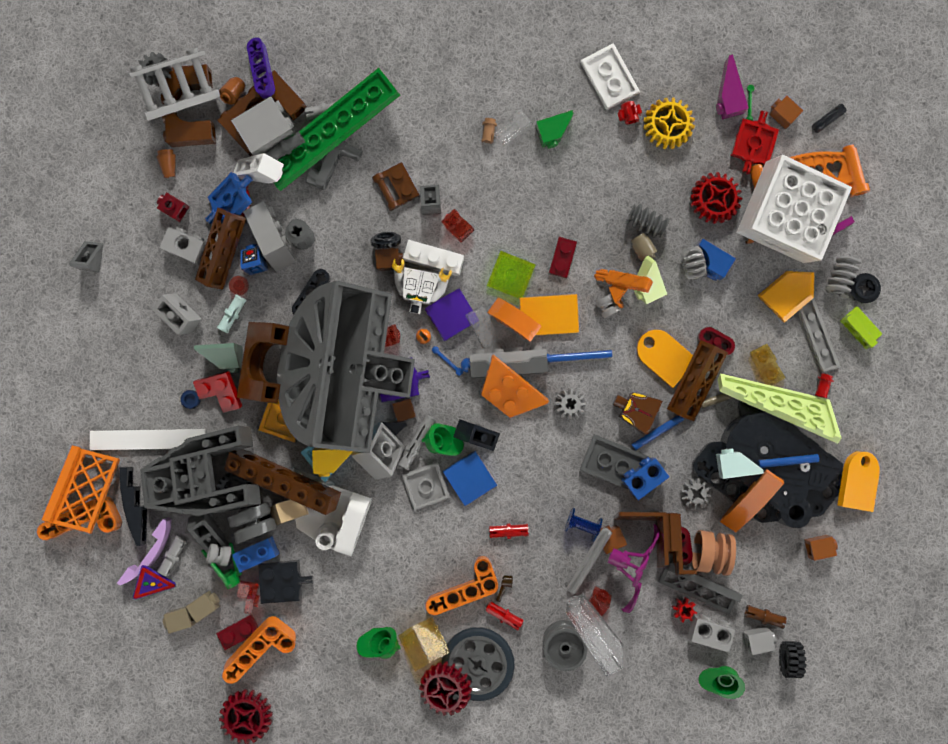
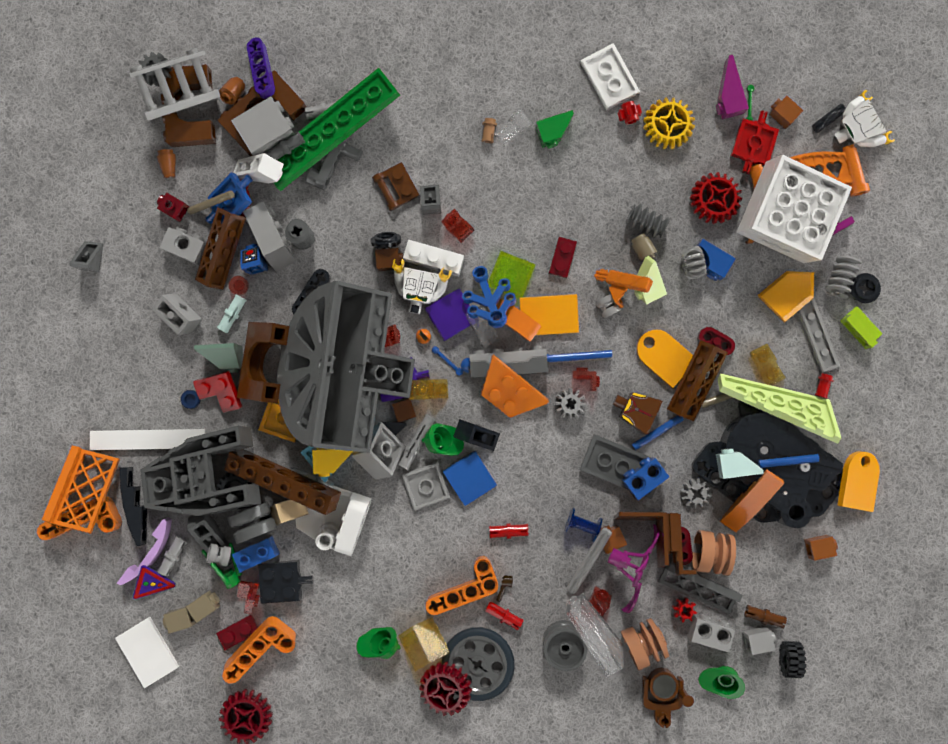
none -> white tile [115,617,179,688]
none -> dark tan bar [187,190,235,215]
none -> clear yellow slope [409,379,448,400]
none -> blue plant [462,266,516,328]
none -> clear red bracket [571,367,600,391]
none -> nougat wheel [621,618,669,671]
none -> reddish brown piece [642,667,694,728]
none -> white torso [834,90,895,147]

